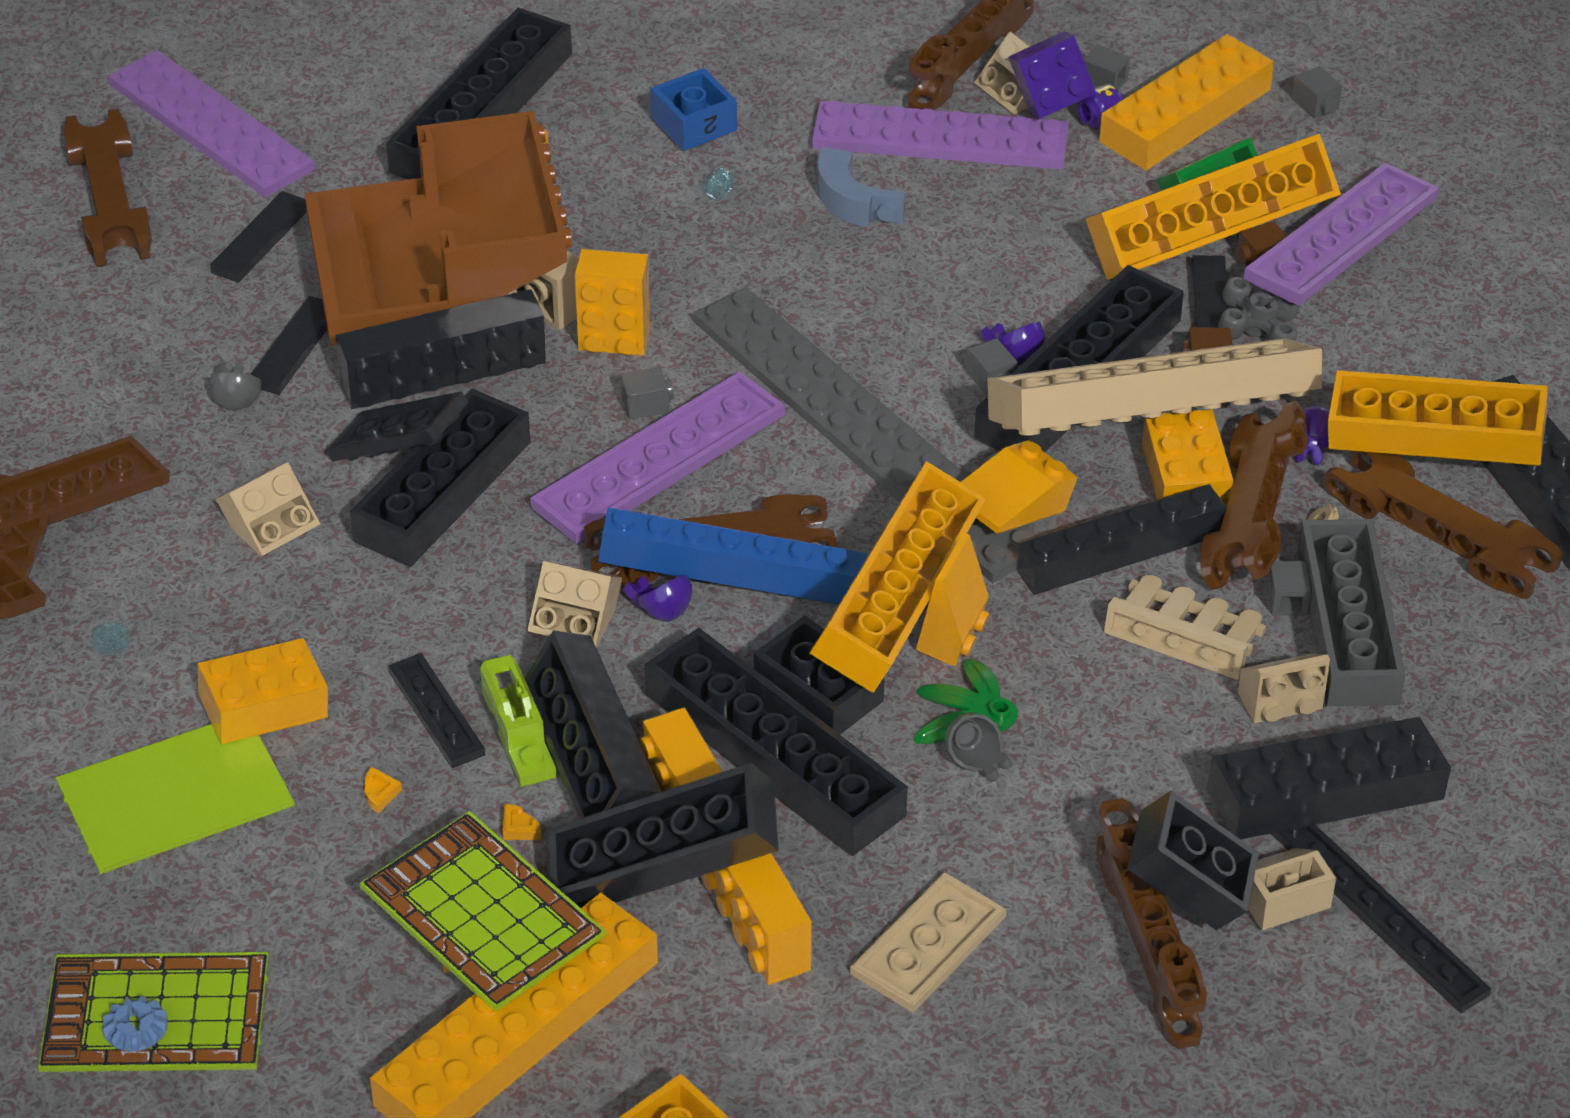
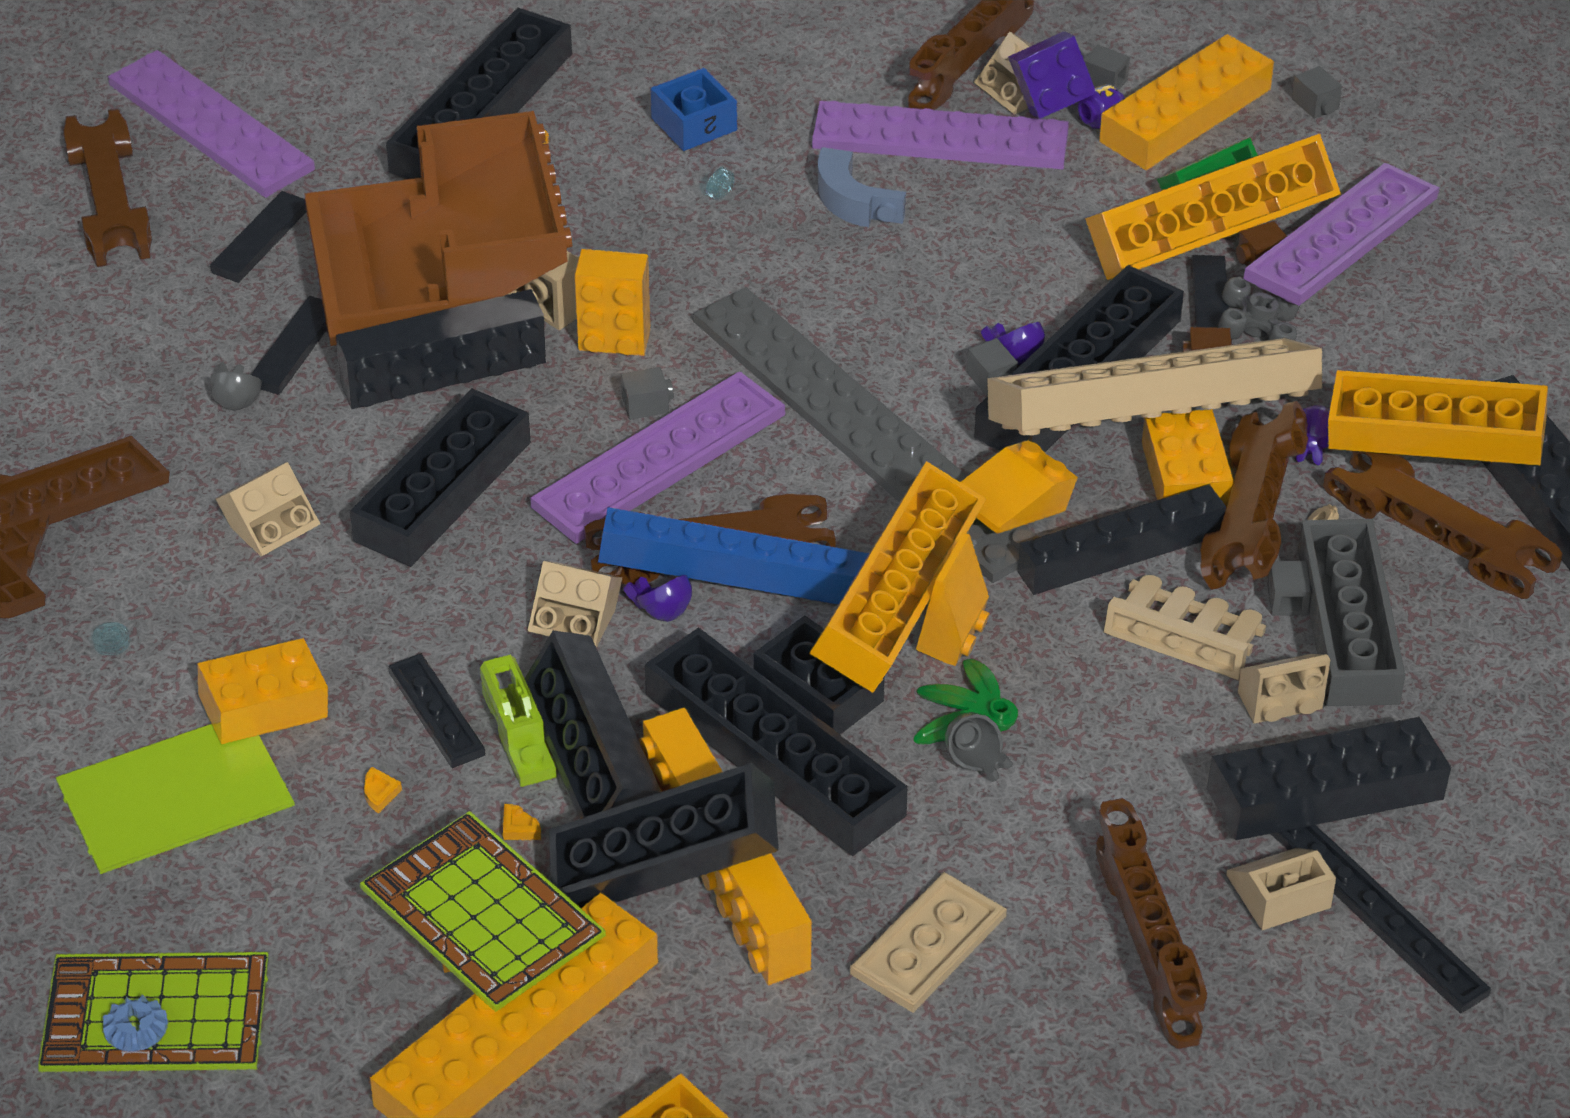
black plate [326,391,469,461] -> none
black brick [1127,791,1259,931] -> none

